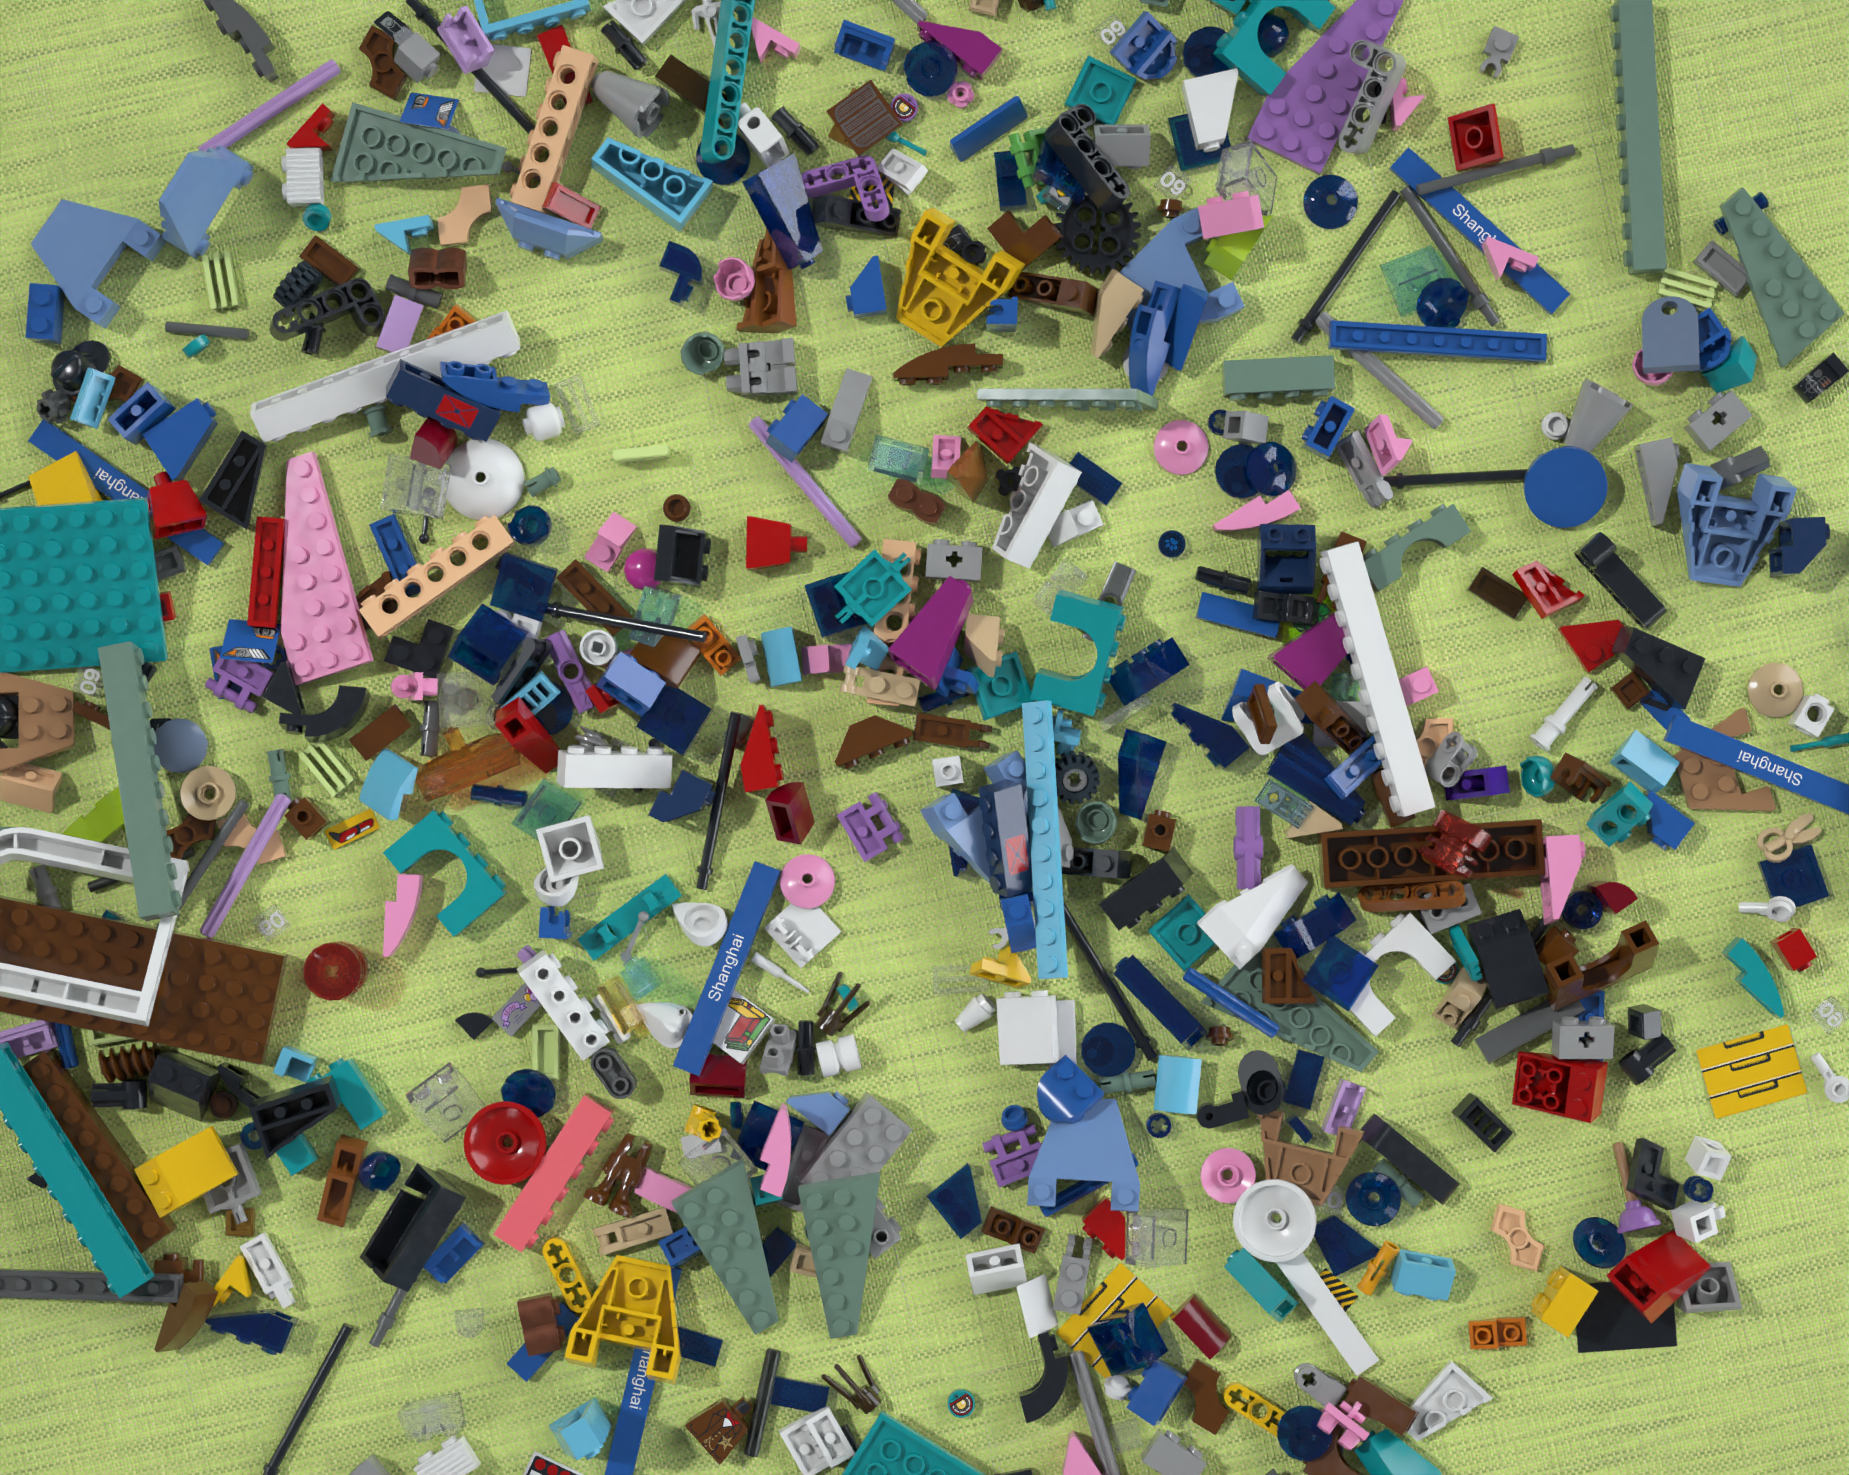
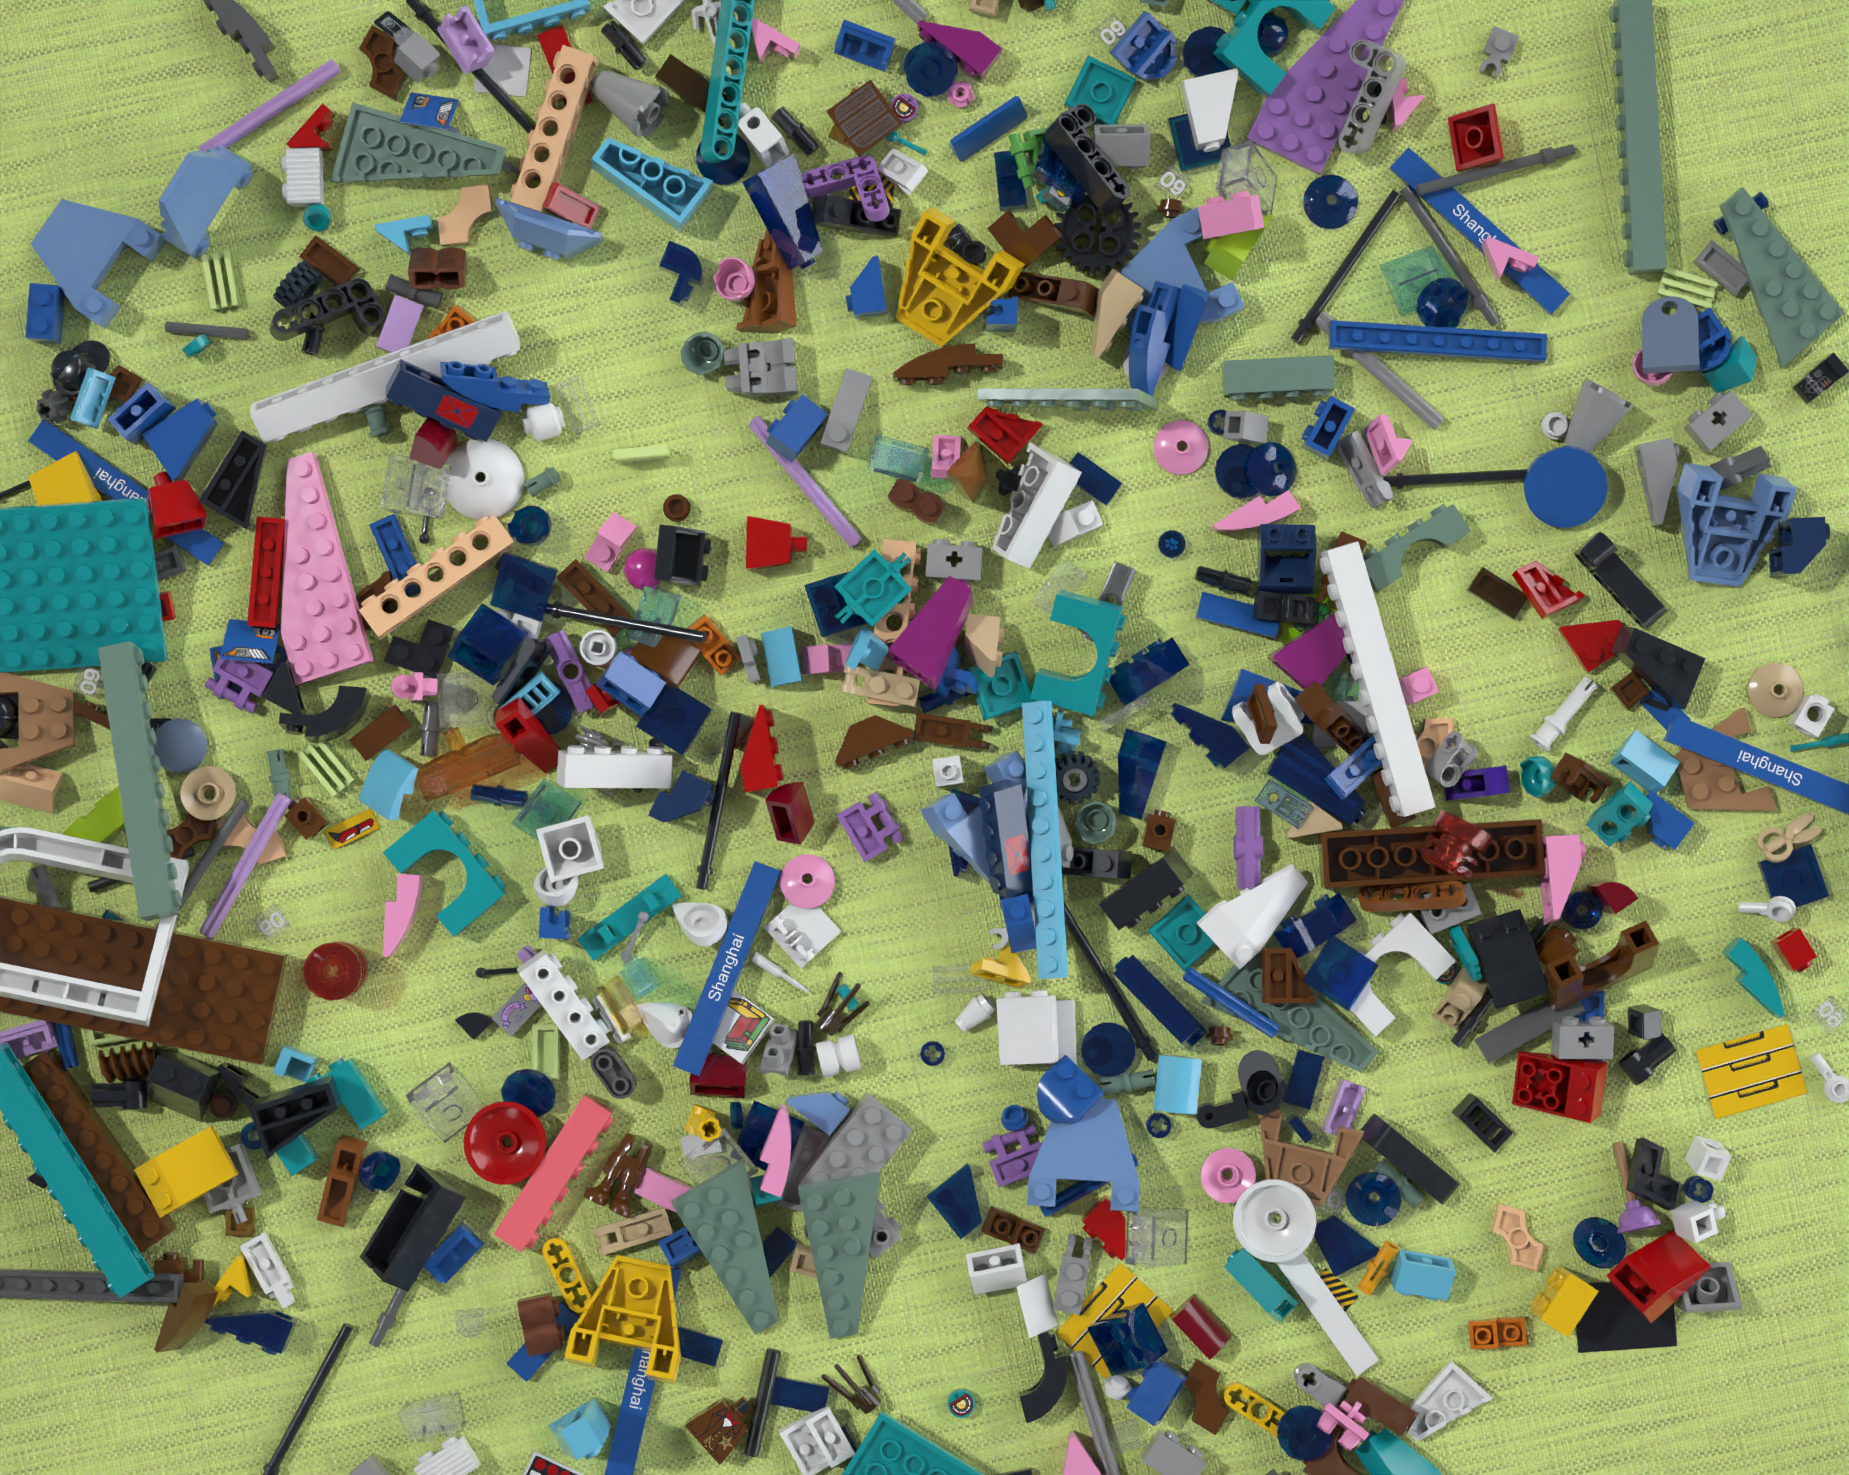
none -> clear blue bush [920,1041,945,1066]

